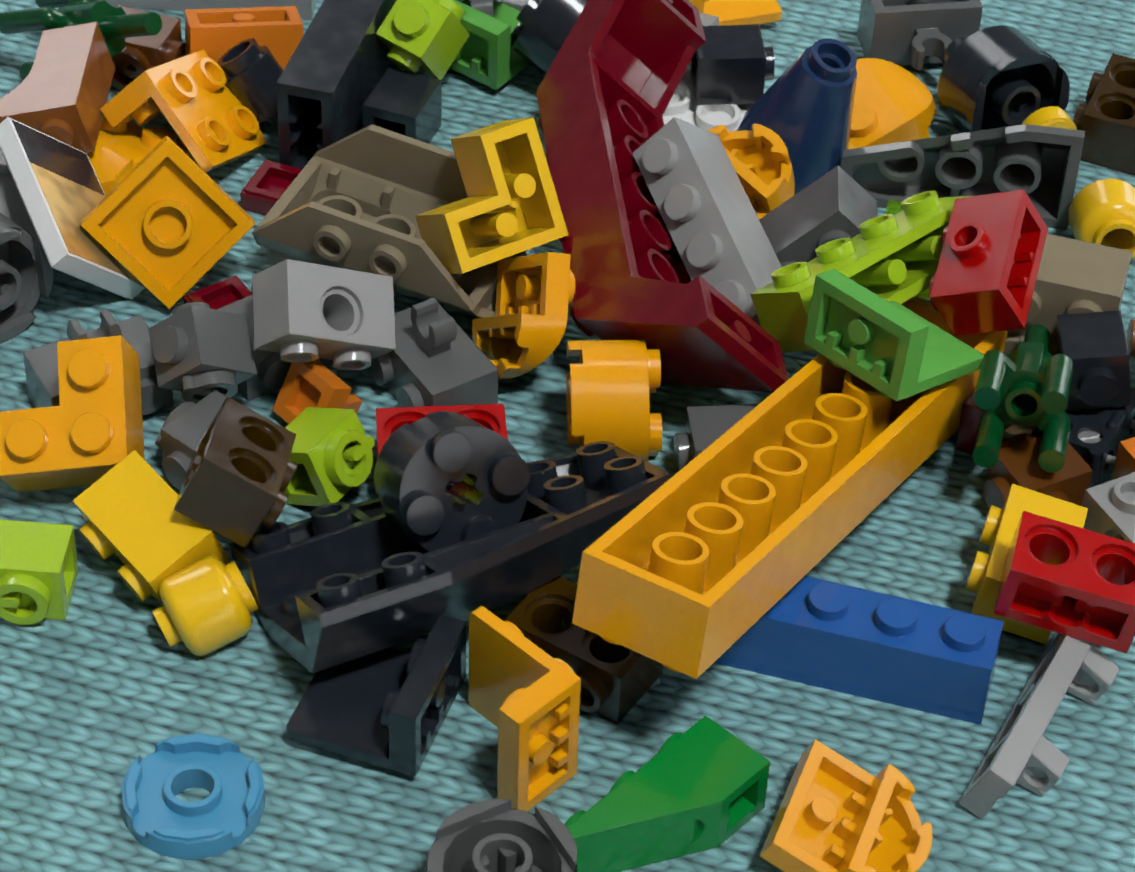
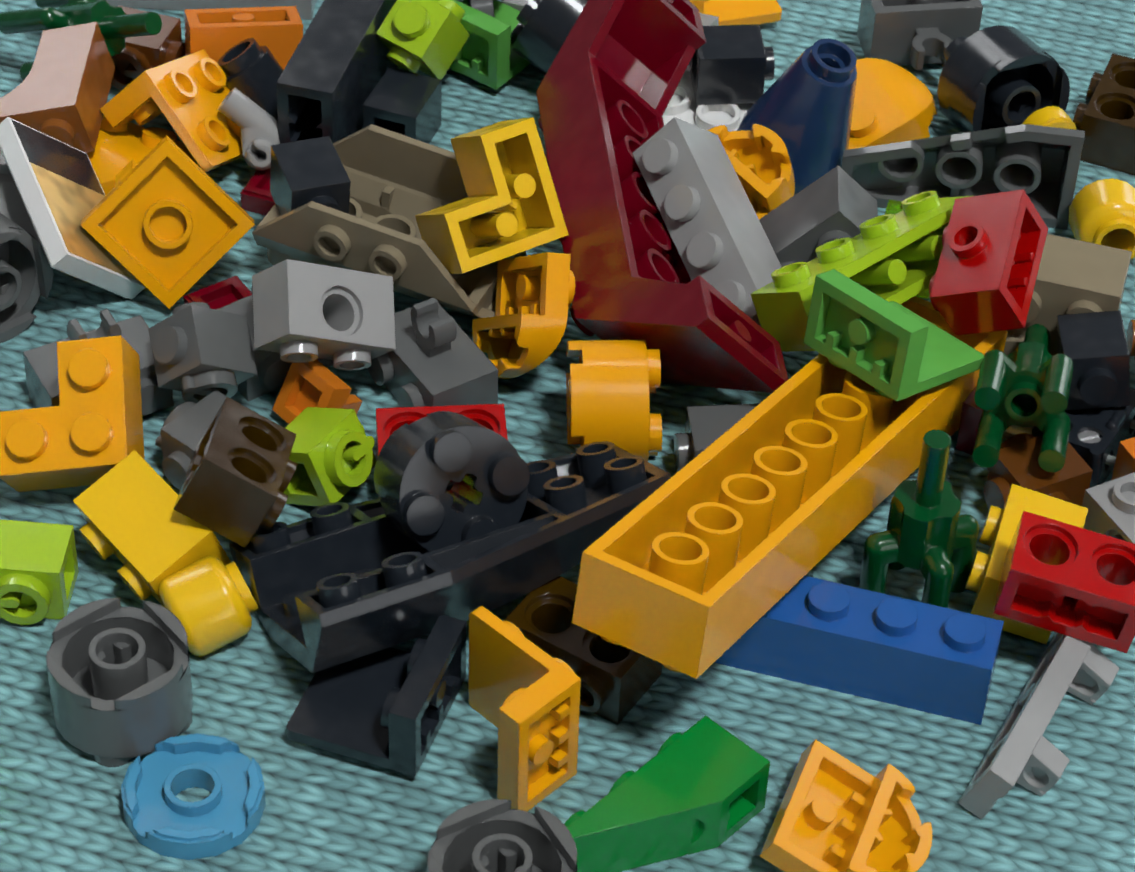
none -> dark grey brick [46,598,193,767]
none -> light grey arm [217,87,280,171]
none -> black brick [270,136,351,216]
none -> dark green plant [858,430,979,608]

